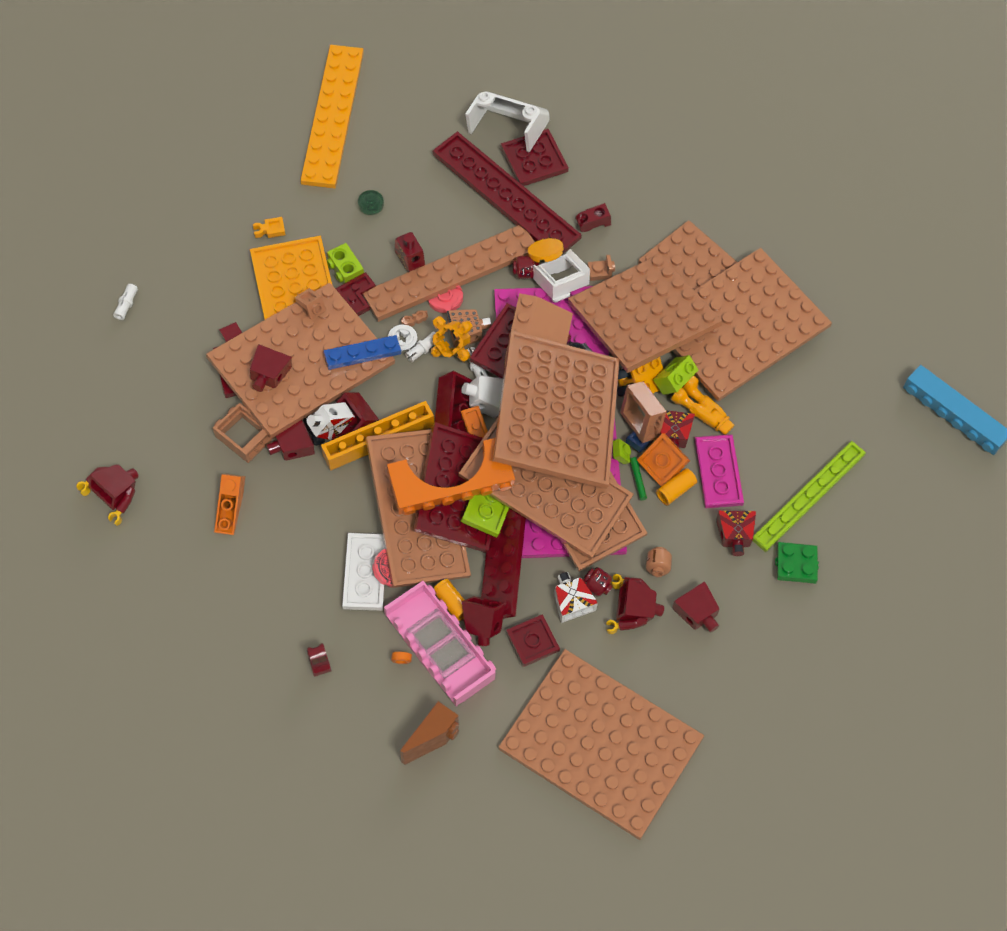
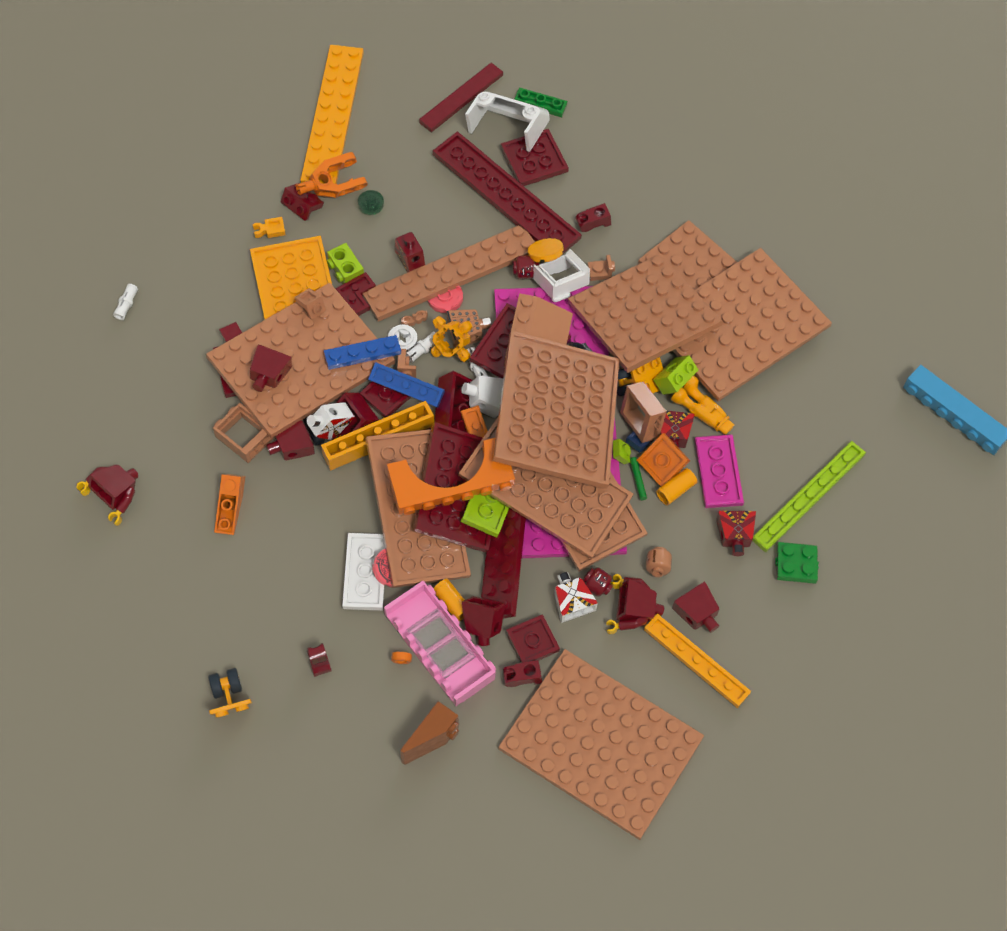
none -> plate [208,668,252,718]
none -> dark red bracket [281,183,324,221]
none -> orange piece [296,152,368,198]
none -> dark red plate [360,382,411,418]
none -> blue plate [368,362,445,408]
none -> nougat bracket [397,349,416,378]
none -> dark red tile [419,62,503,133]
none -> dark red leg [503,660,542,687]
none -> green tile [514,87,568,118]
none -> light orange plate [644,614,751,708]

